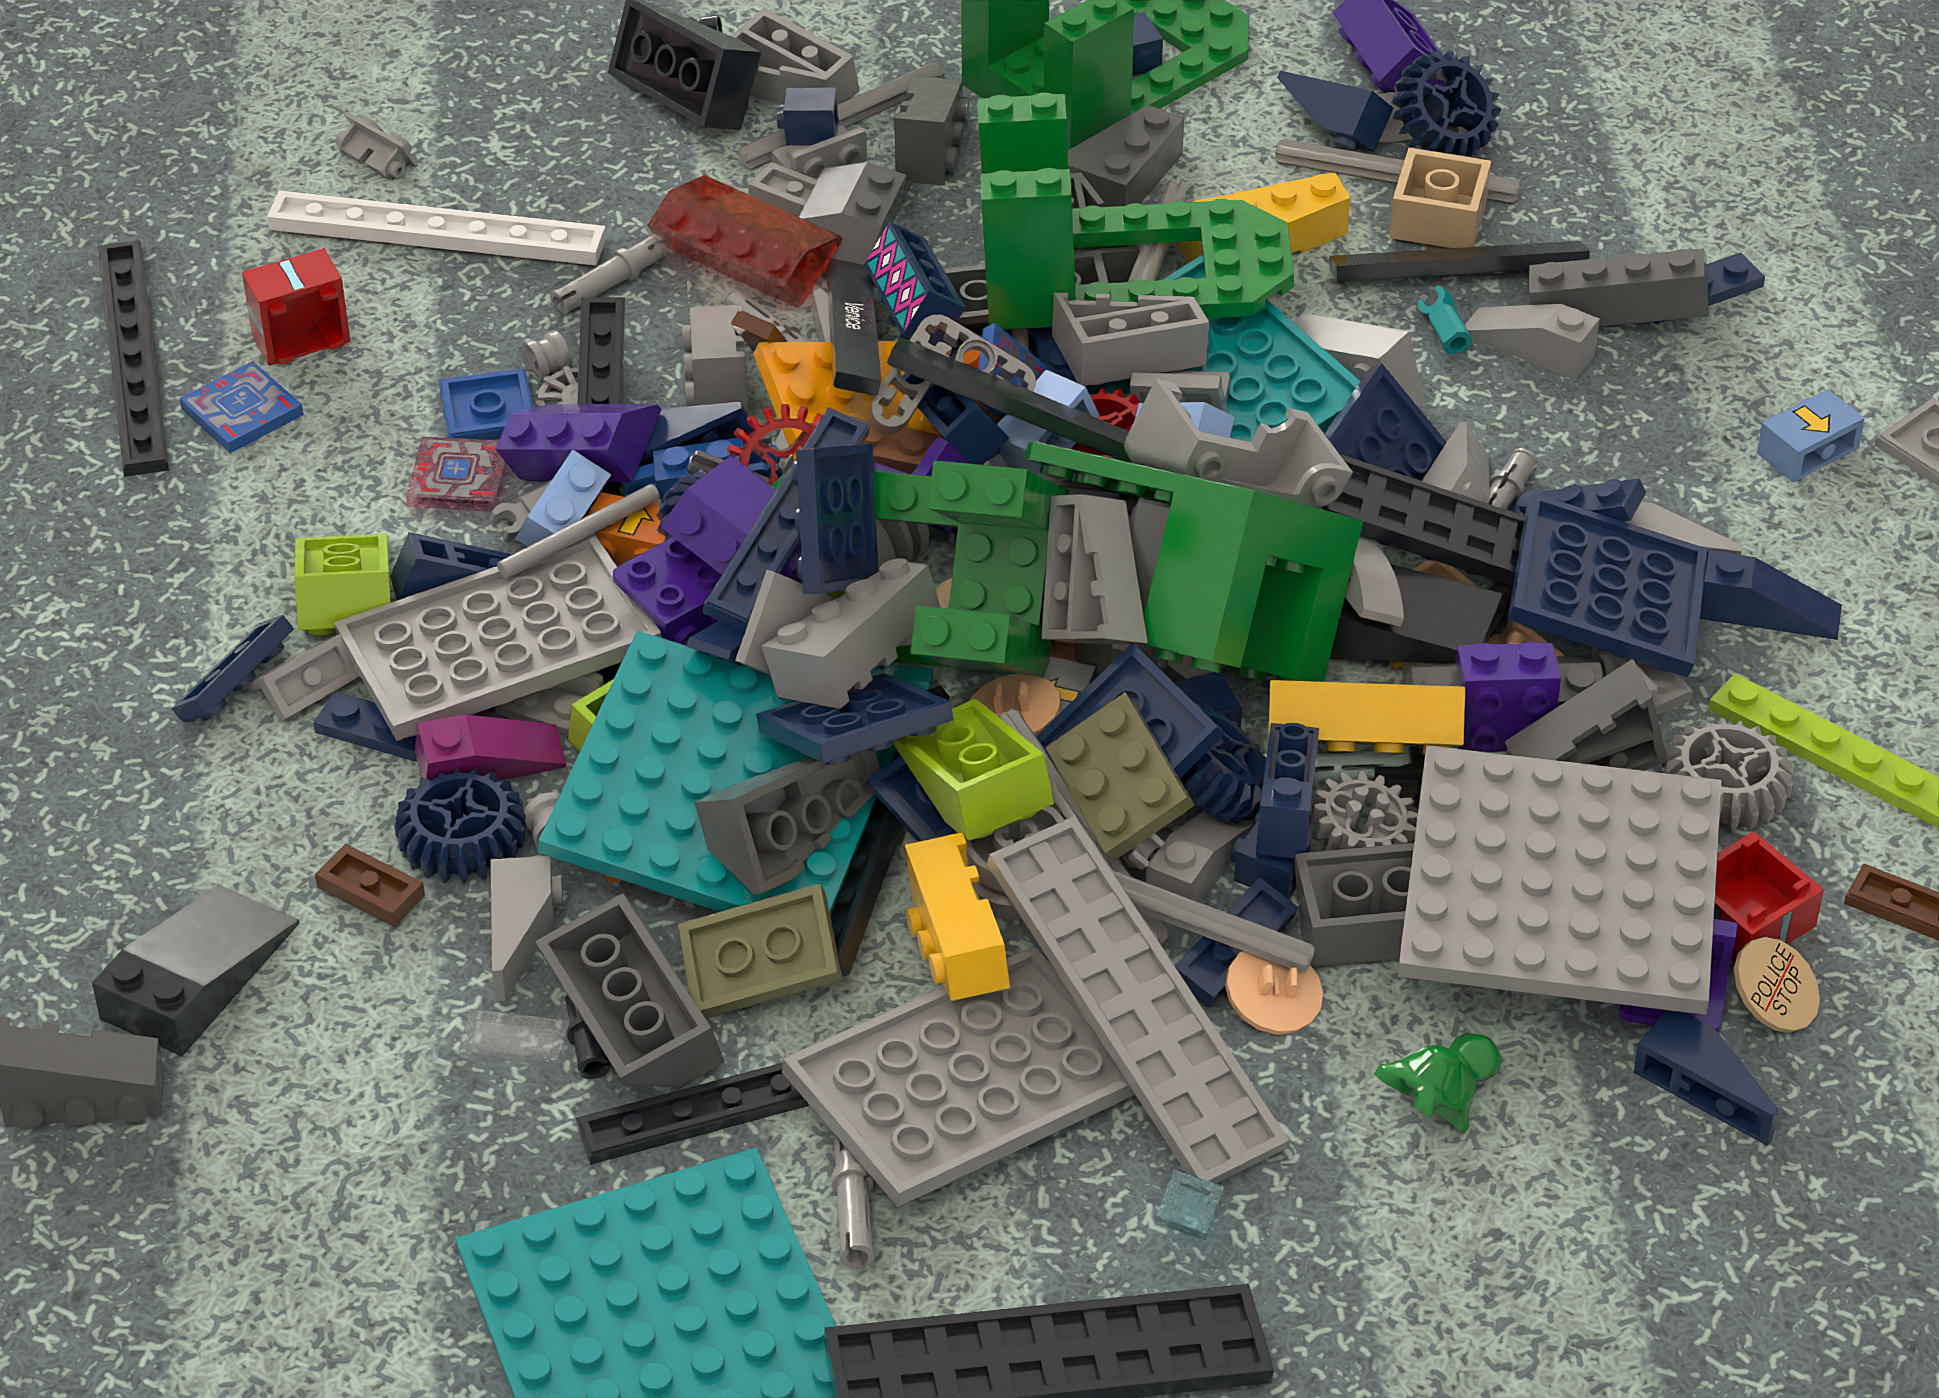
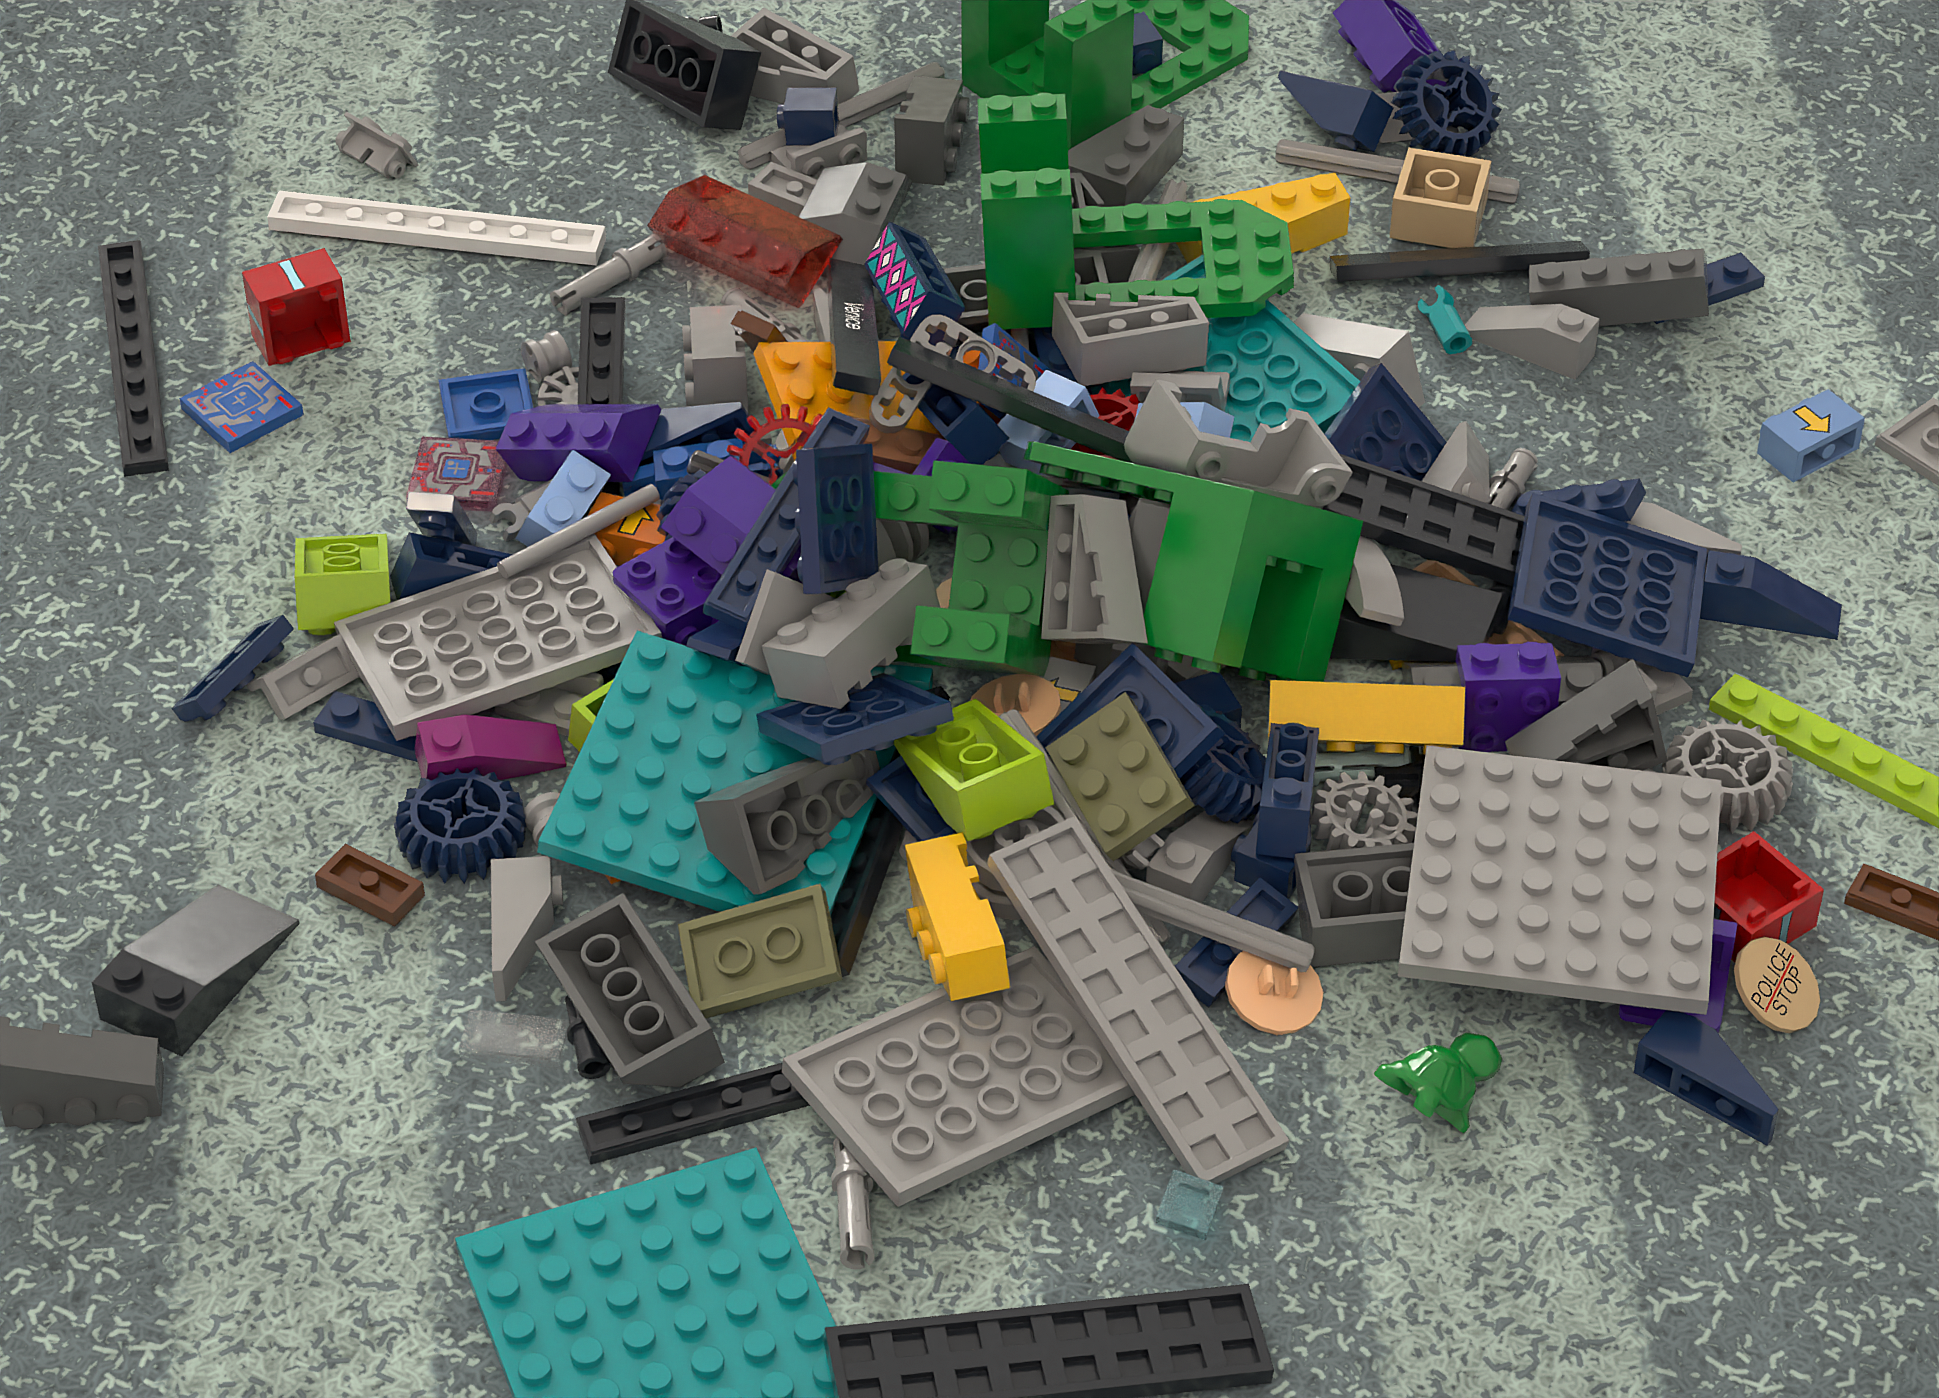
none -> dark blue plate [406,491,477,546]

